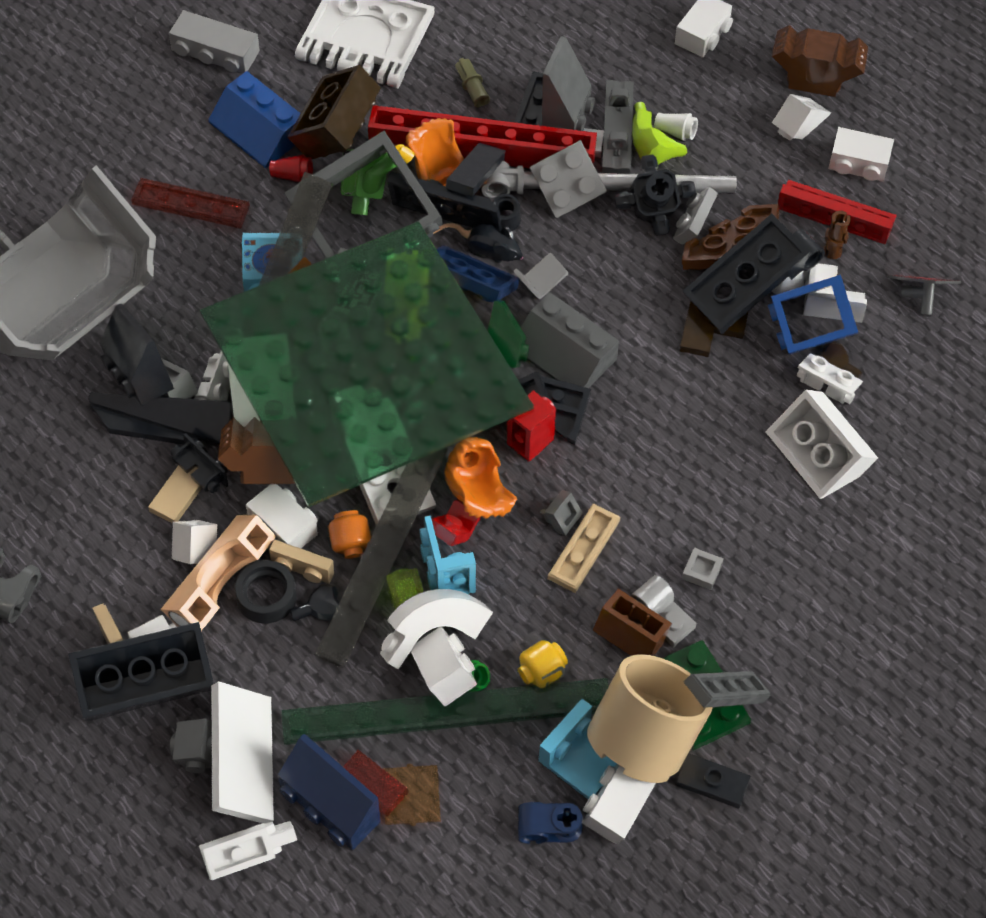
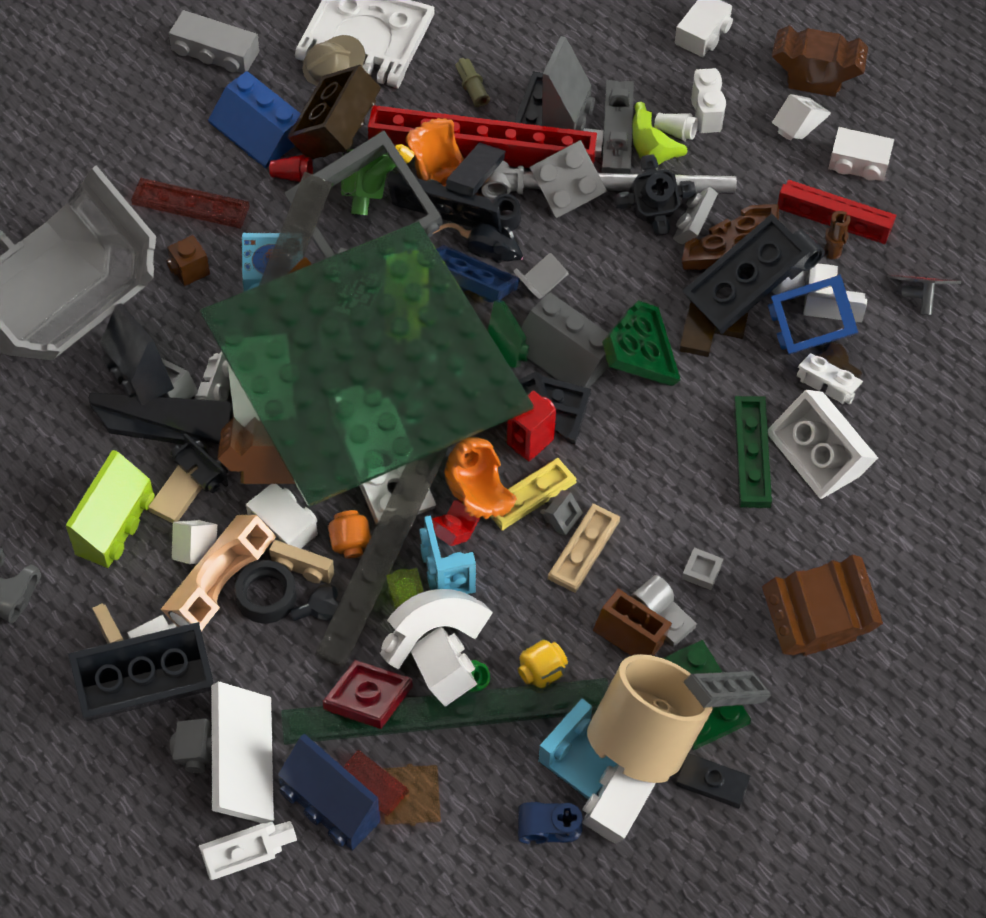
none -> slope [66,450,155,568]
none -> reddish brown brick [166,235,210,287]
none -> dark tan piece [302,35,366,86]
none -> dark red tile [323,660,413,729]
none -> light yellow tile [490,458,577,530]
none -> dark green plate [602,300,681,386]
none -> white brick [691,68,726,133]
none -> dark green plate [734,396,772,508]
none -> reddish brown slope [762,554,883,656]

